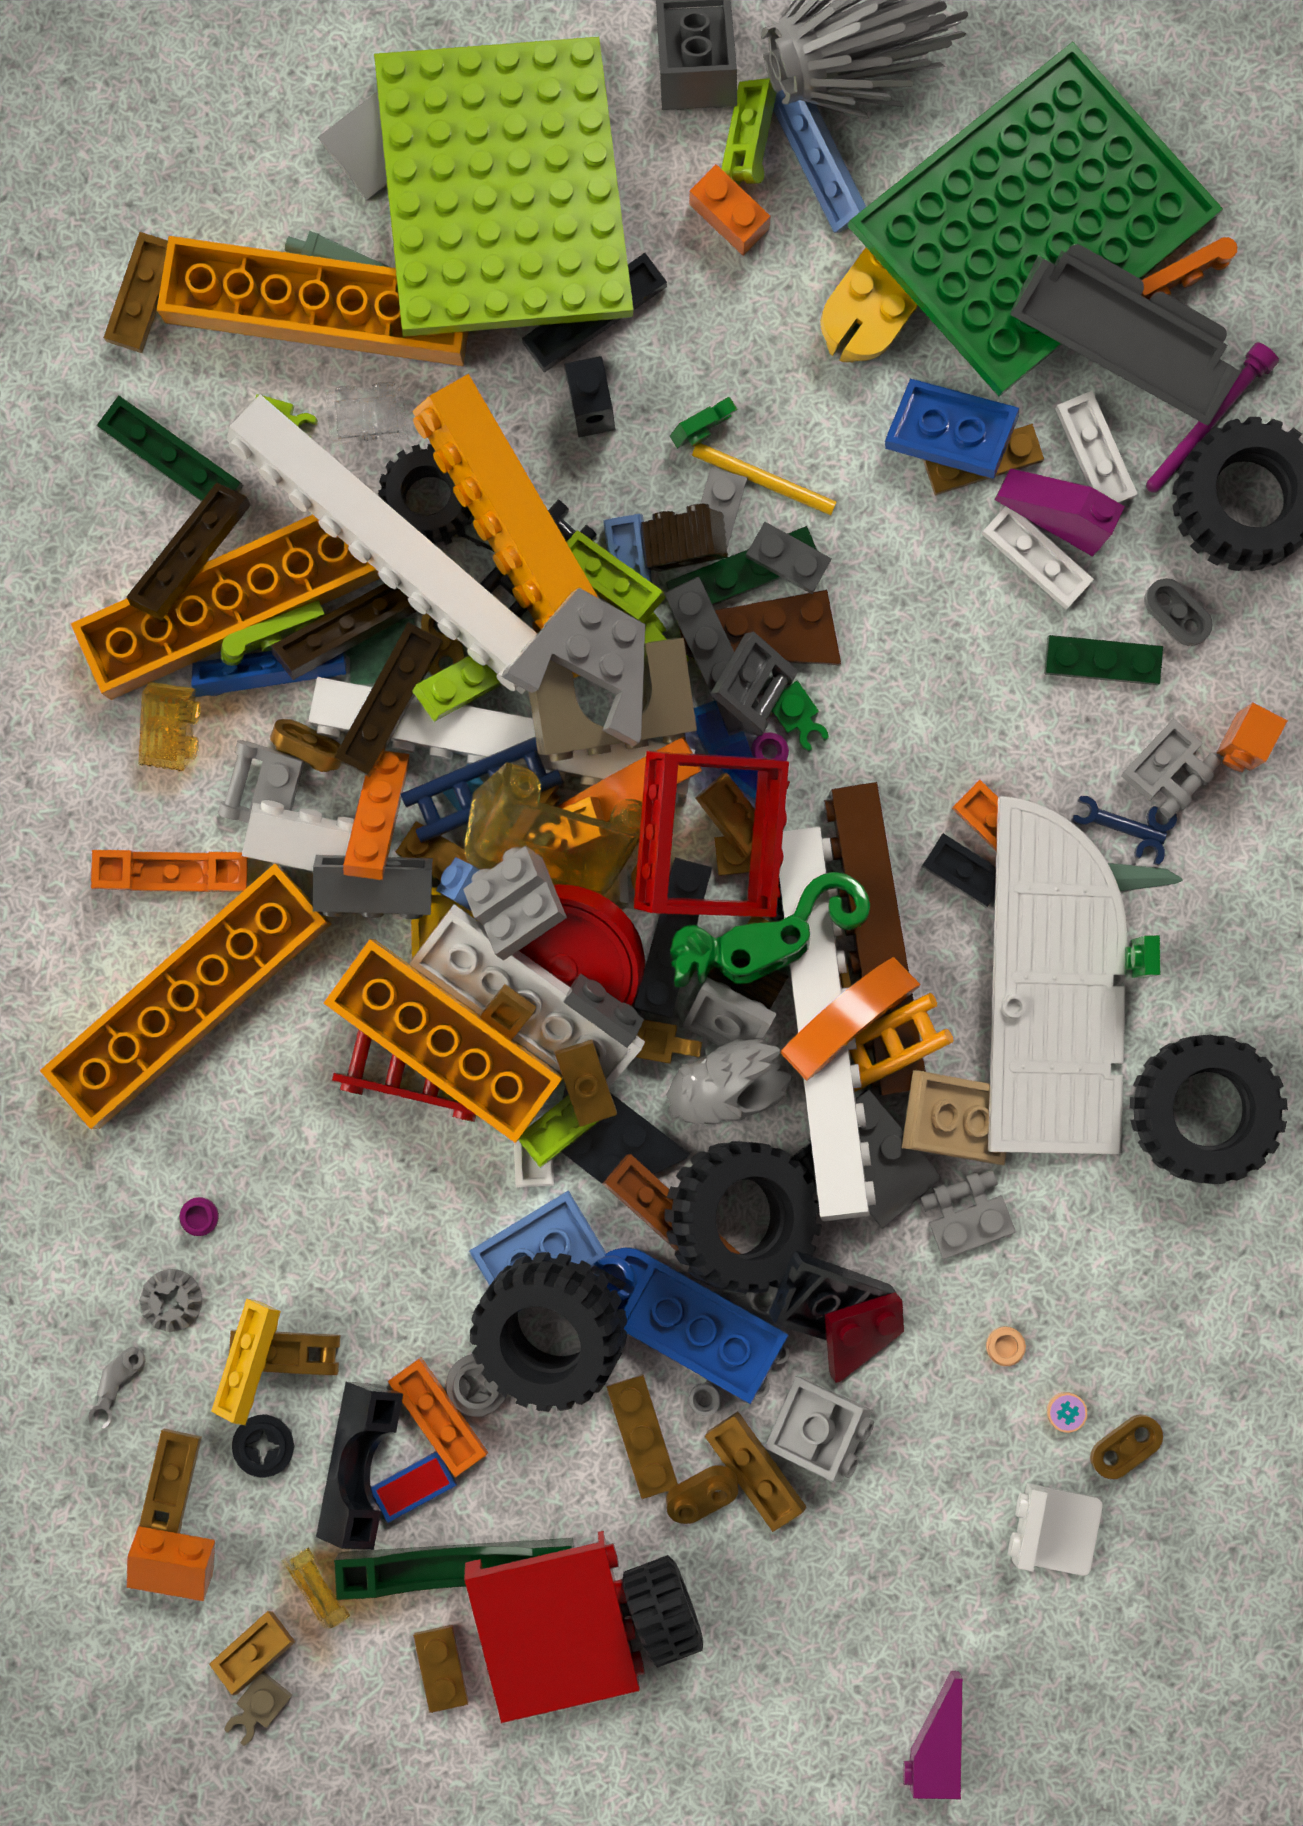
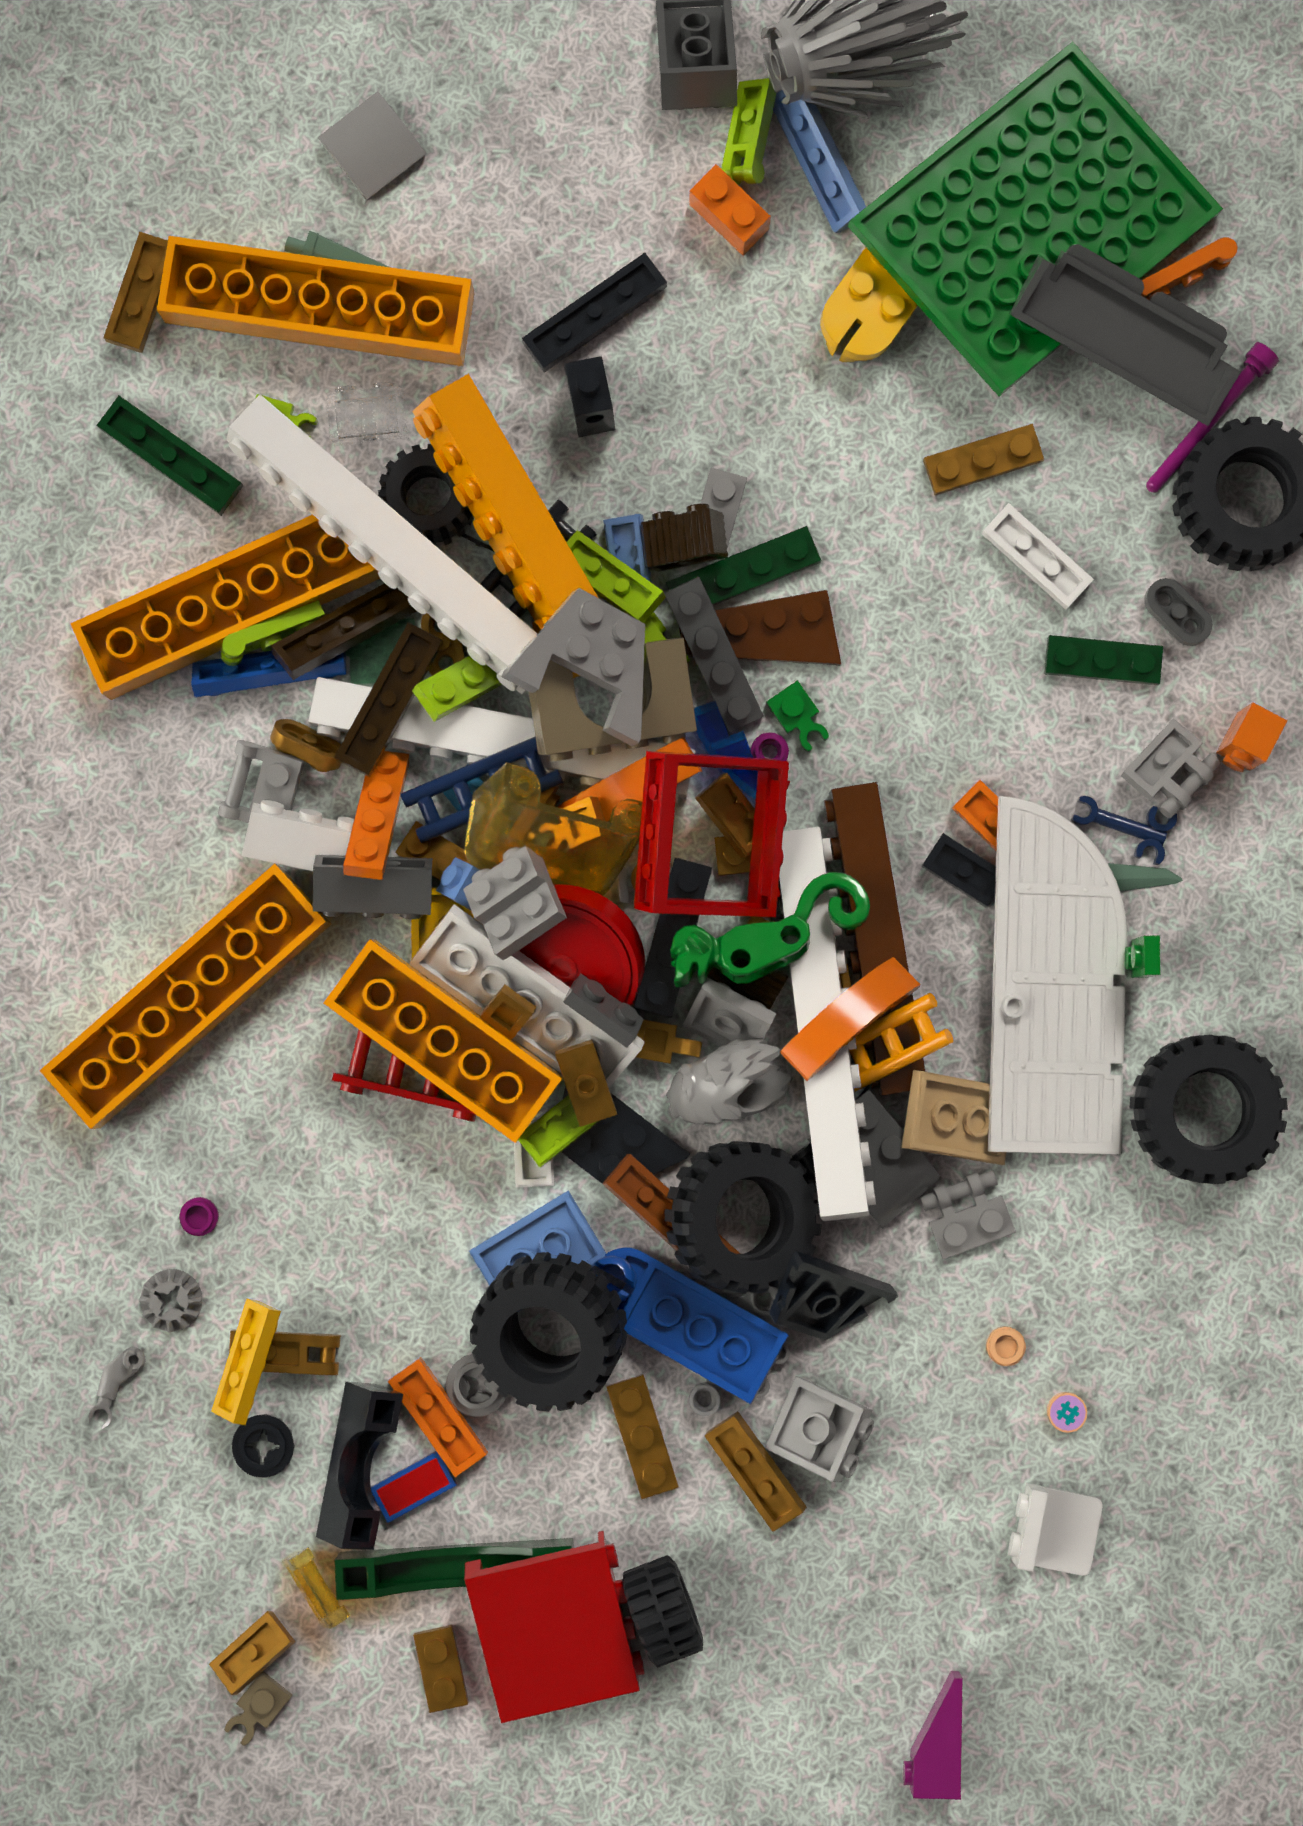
orange slope [91,850,248,892] -> none
dark brown plate [126,483,251,620] -> none
orange brick [127,1526,215,1601] -> none
clear yellow brick [138,682,201,772] -> none
pearl gold plate [139,1428,202,1533] -> none
lime plate [374,36,633,337] -> none
pearl gold plate [666,1465,738,1524] -> none
green plate [670,397,738,449] -> none
yellow bar [692,443,837,516] -> none
dark grey plate [710,631,797,736] -> none
dark grey plate [746,522,832,594] -> none
dark red wing [825,1292,904,1383] -> none
blue plate [885,378,1019,479] -> none
magenta slope [994,468,1125,557] -> none
white plate [1055,391,1138,504] -> none
pearl gold plate [1090,1414,1163,1479] -> none

